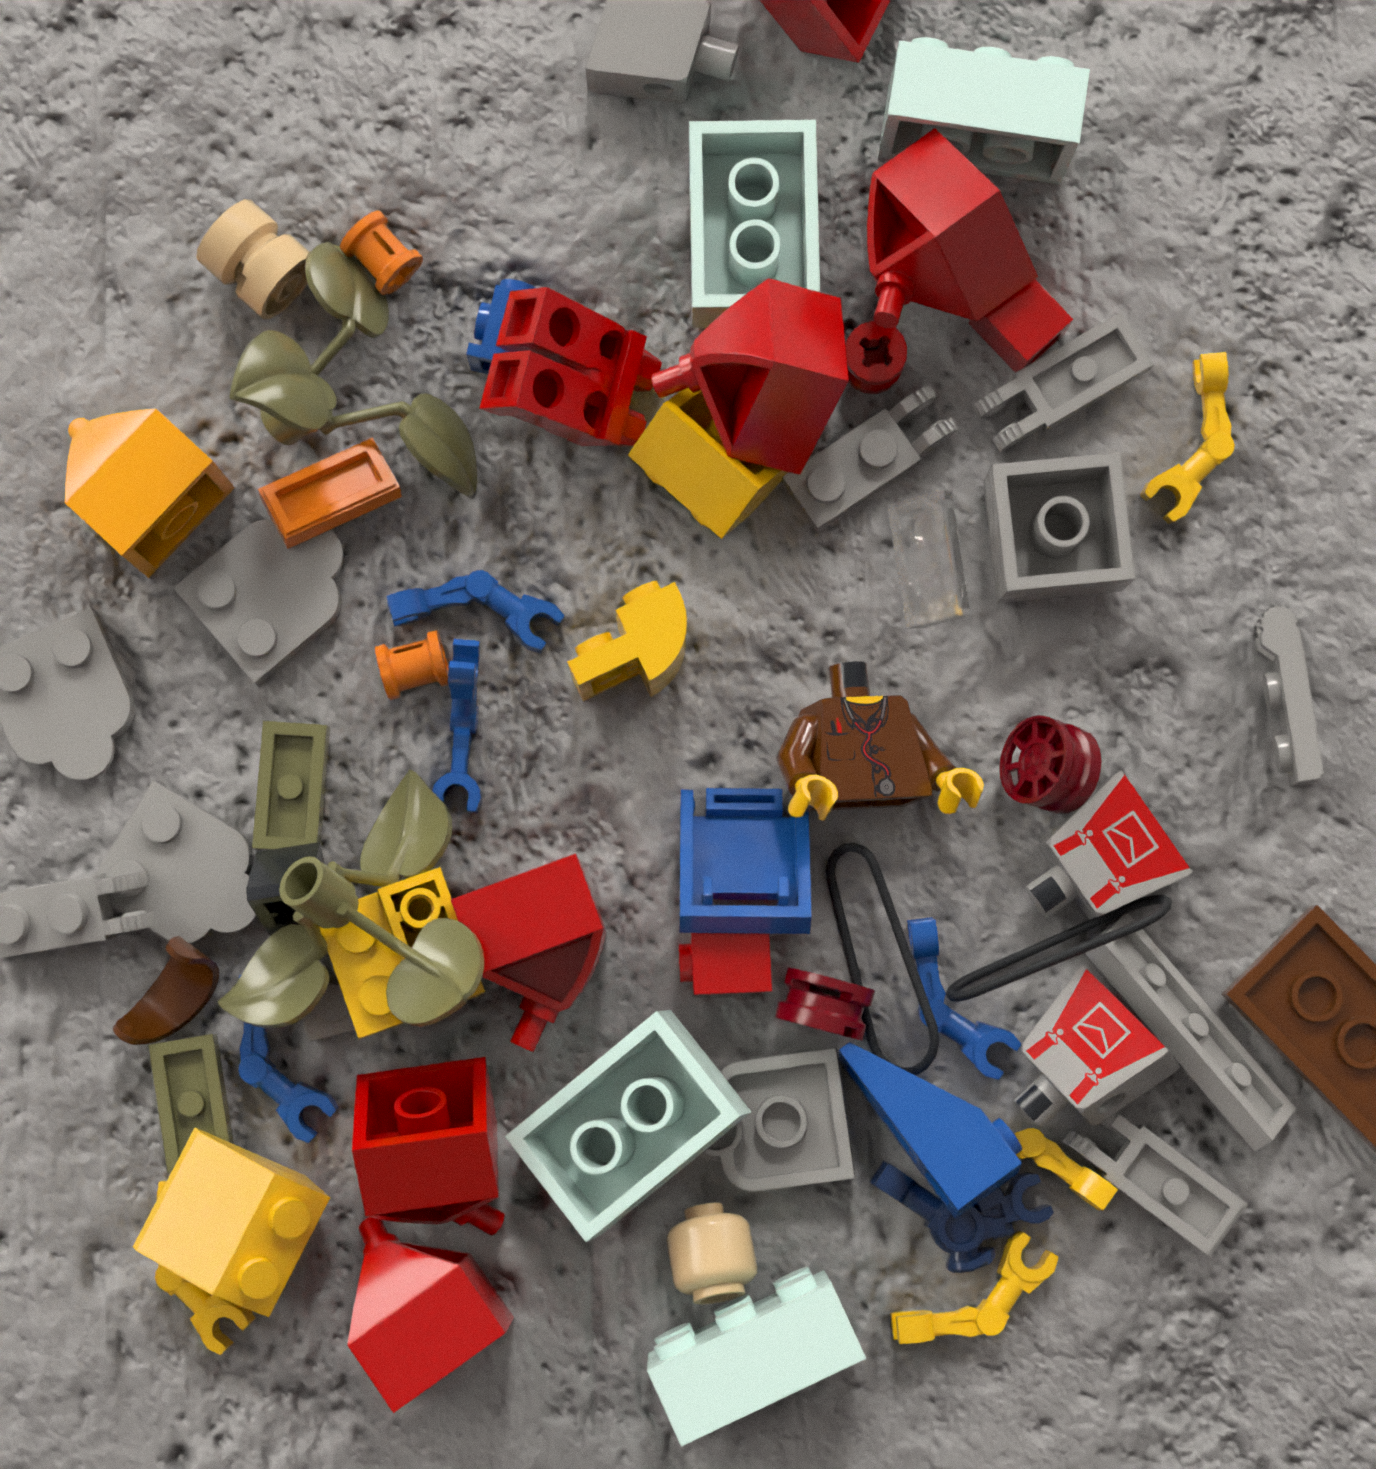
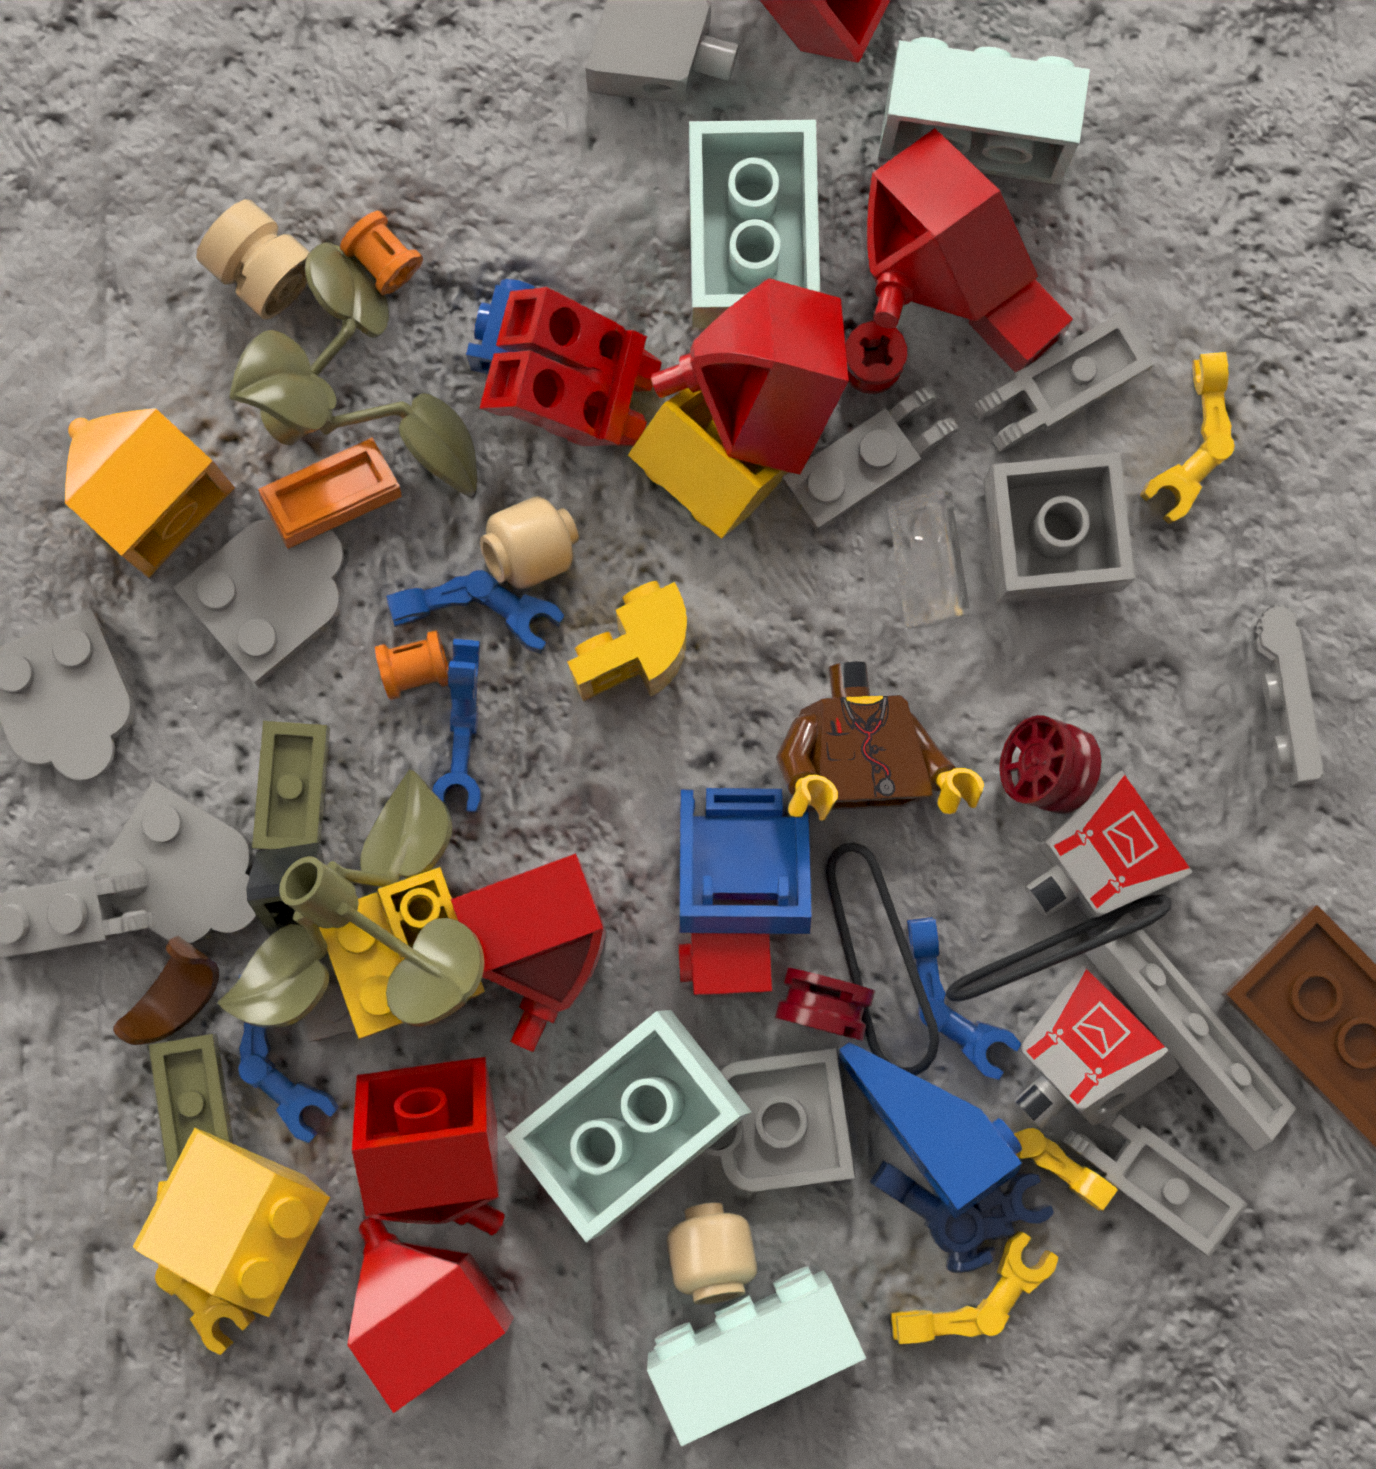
none -> tan head [480,496,579,590]

